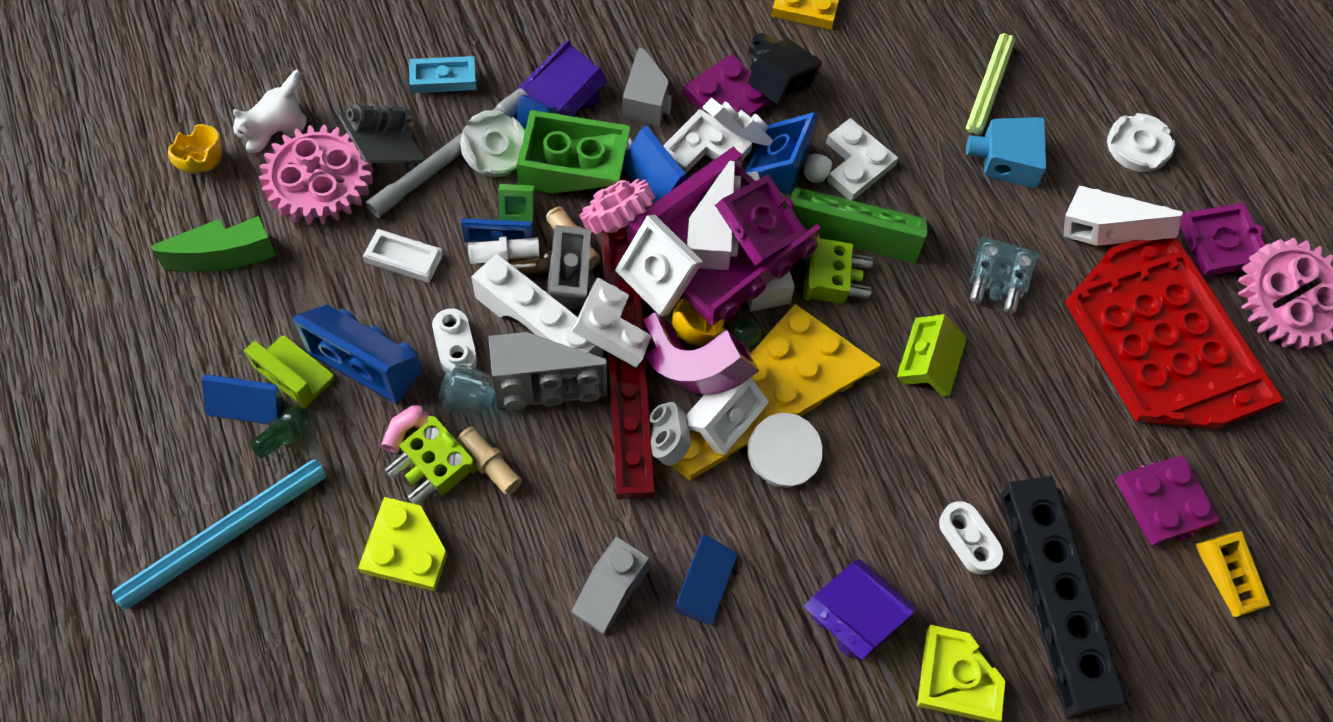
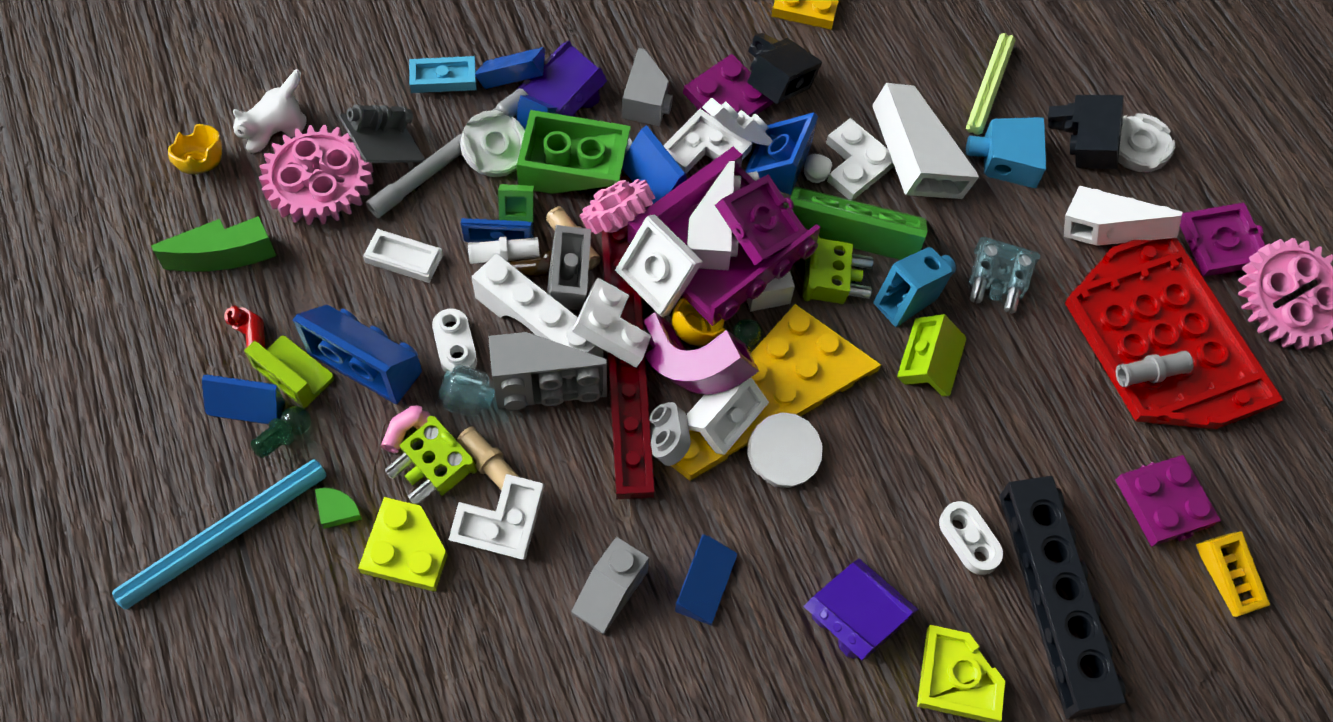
none -> red arm [224,306,265,348]
none -> bright green tile [315,488,362,529]
none -> white plate [448,474,545,560]
none -> blue slope [475,47,545,89]
none -> white slope [872,83,979,199]
none -> dark azure torso [873,247,956,327]
none -> black hinge [1048,95,1124,169]
none -> light grey pin [1115,351,1194,387]

